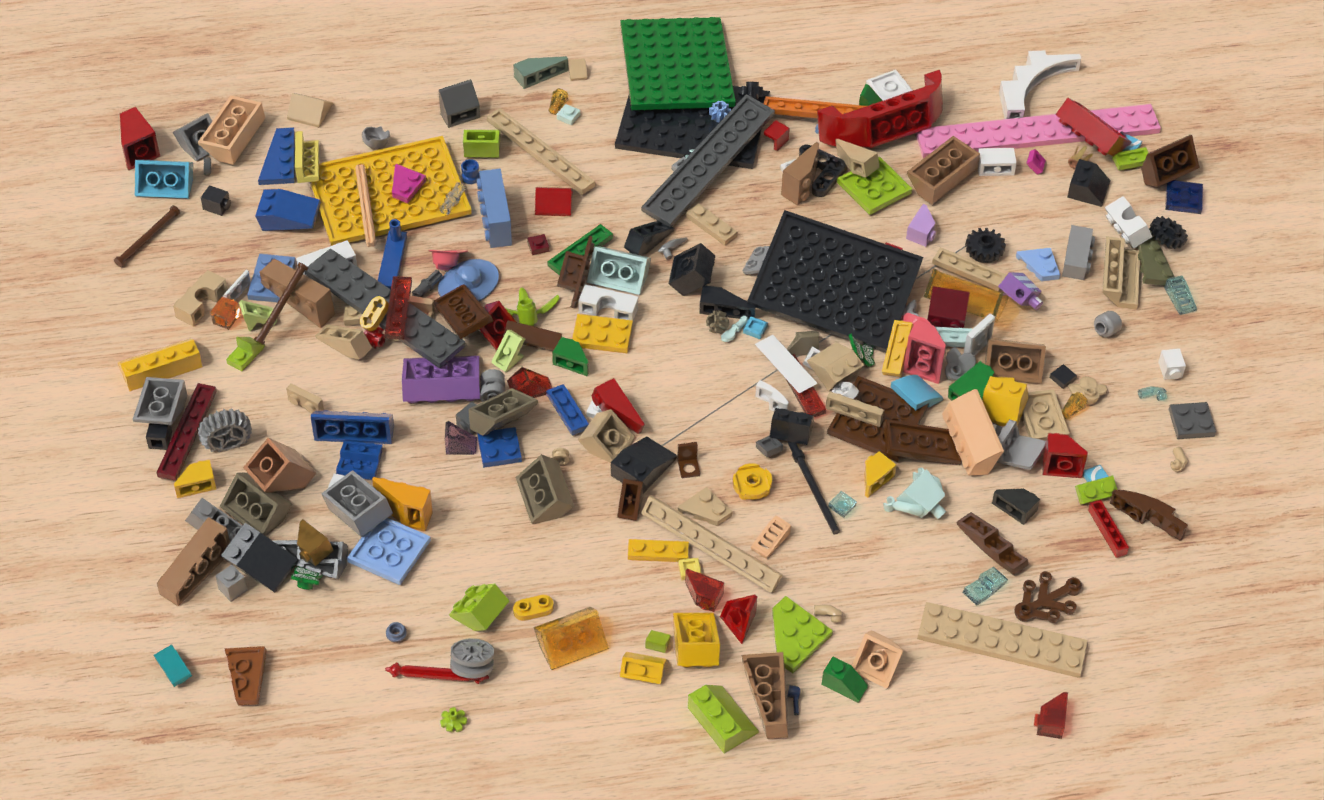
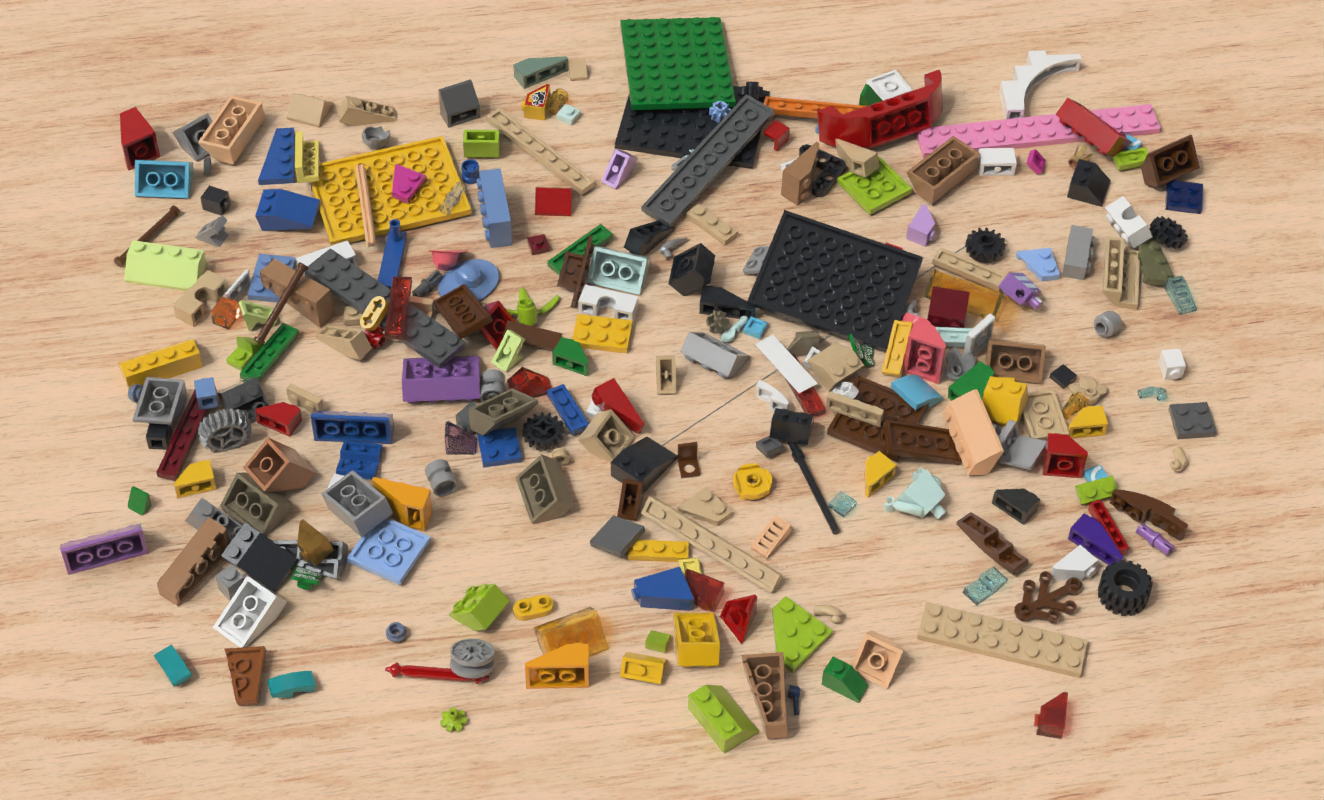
none -> medium lavender slope [60,523,149,575]
none -> yellowish green slope [124,240,207,291]
none -> sand blue plate [128,384,143,403]
none -> green slope [128,486,152,515]
none -> medium blue brick [194,377,219,410]
none -> light grey slope [195,215,228,247]
none -> white slope [213,576,287,648]
none -> dark grey slope [217,377,269,422]
none -> green plate [240,323,299,382]
none -> red slope [255,402,302,437]
none -> teal slope [267,671,316,698]
none -> tan slope [338,96,396,126]
none -> light grey wheel [425,459,458,497]
none -> slope [521,83,551,120]
none -> black gear [522,412,565,451]
none -> light orange slope [525,643,589,689]
none -> dark grey tile [589,515,645,558]
none -> lavender slope [601,149,638,189]
none -> blue slope [631,566,694,611]
none -> tan slope [656,355,676,394]
none -> light grey slope [680,332,750,378]
none -> white slope [1051,545,1098,582]
none -> yellow slope [1068,406,1108,438]
none -> dark purple slope [1068,513,1123,565]
none -> black tyre [1098,560,1153,616]
none -> medium lavender pin [1136,523,1175,556]

